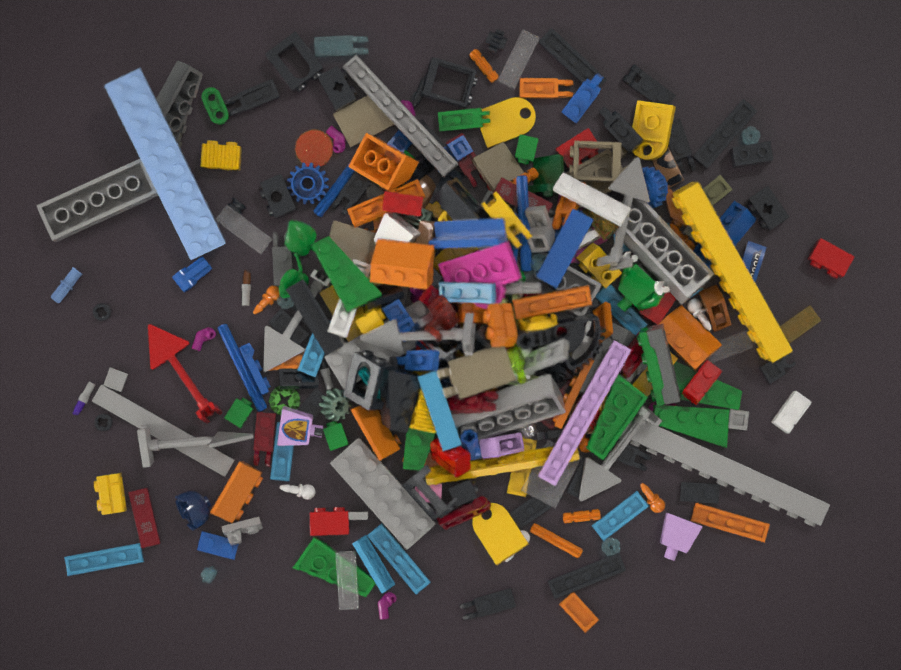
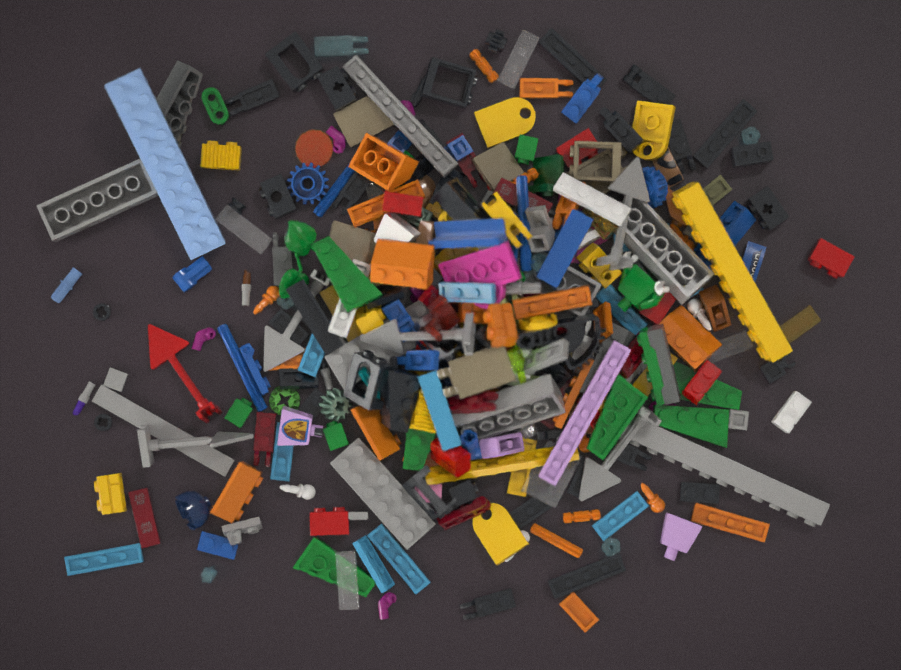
green hinge [438,108,491,132] -> none

